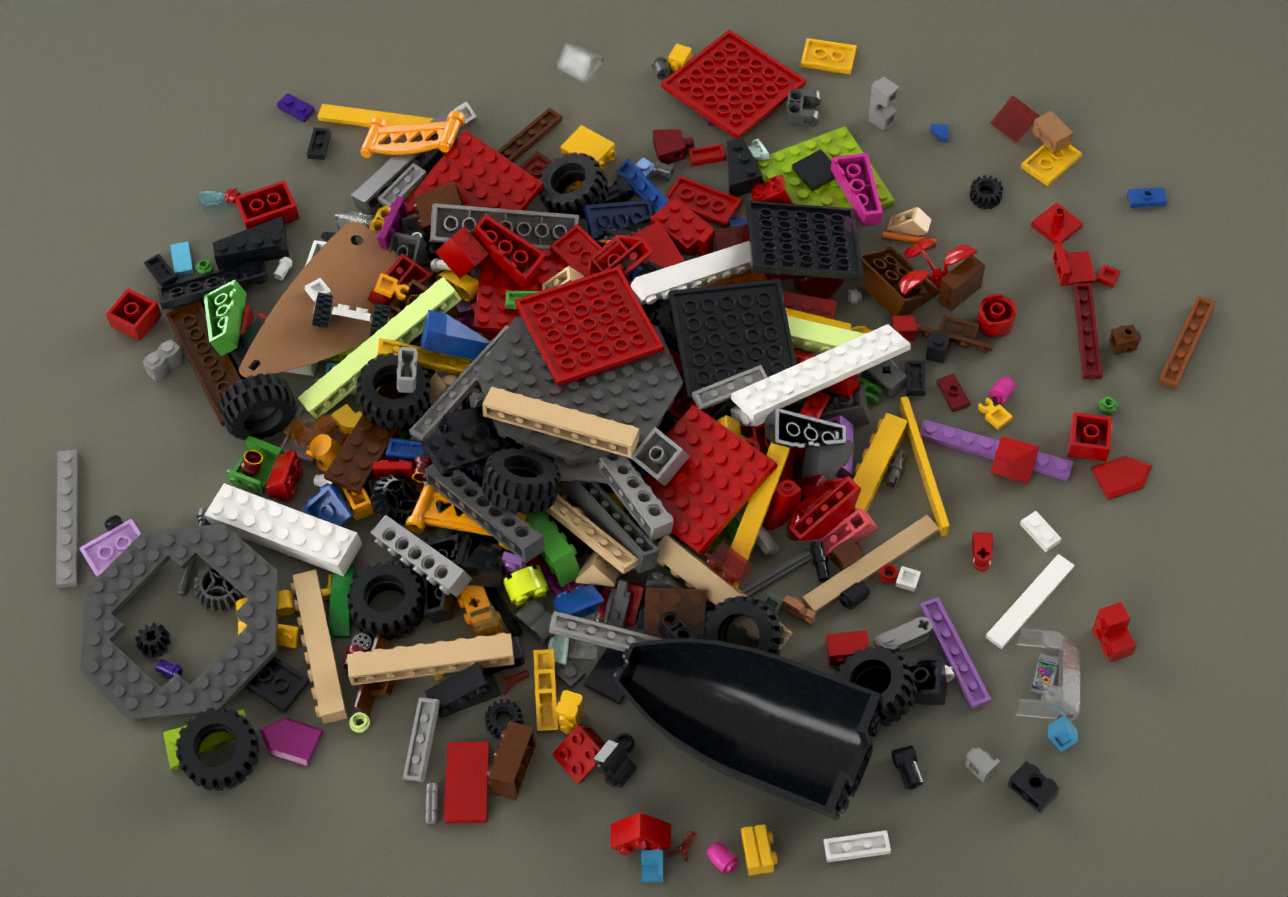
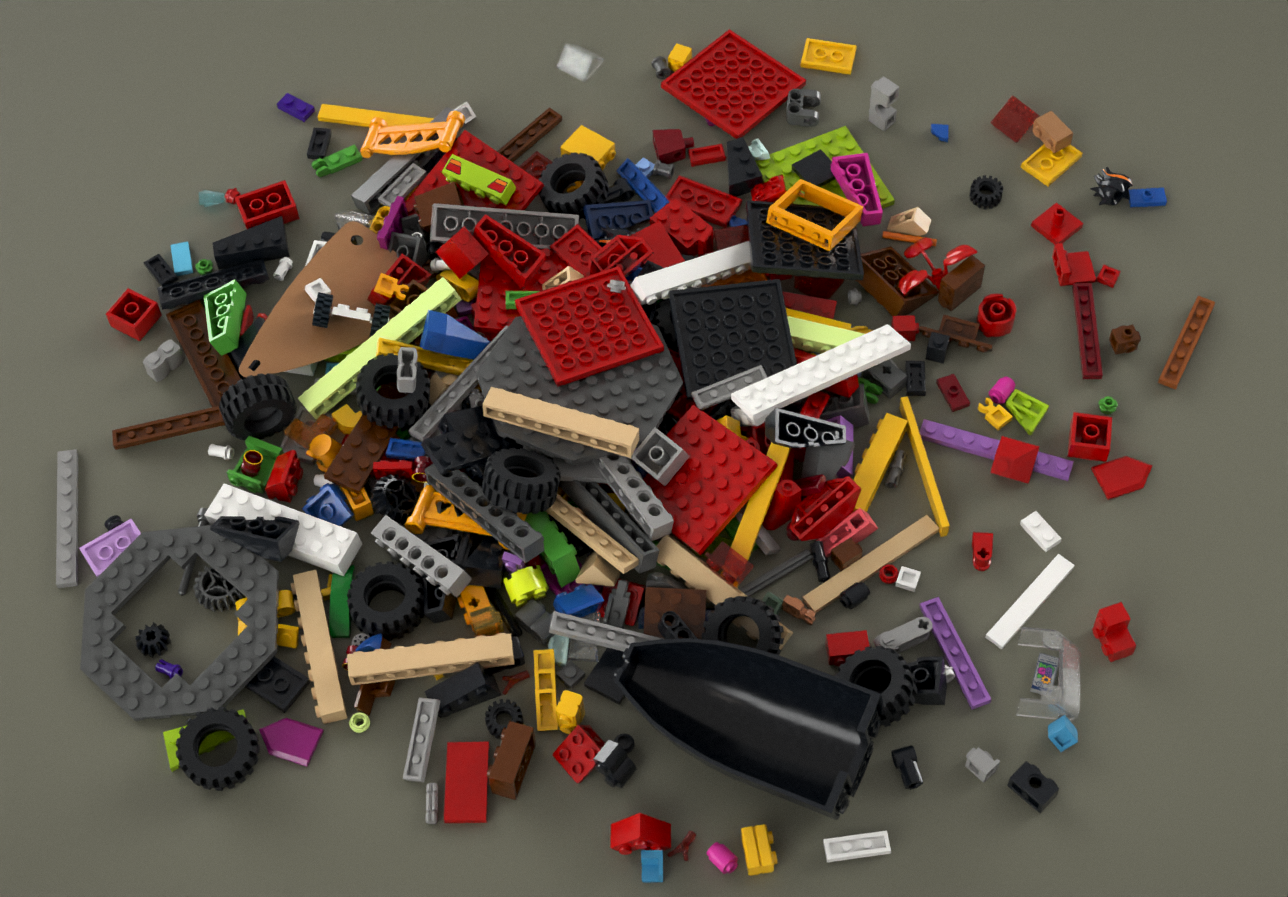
none -> reddish brown plate [112,406,225,450]
none -> white pin [208,444,234,460]
none -> black wedge [210,516,299,562]
none -> bright green hinge [311,144,363,177]
none -> blue slope [355,633,382,652]
none -> lime brick [442,154,516,205]
none -> light grey plate [607,279,626,293]
none -> light orange window [766,179,864,251]
none -> lime wing [1006,389,1049,436]
none -> black hair [1090,167,1133,206]

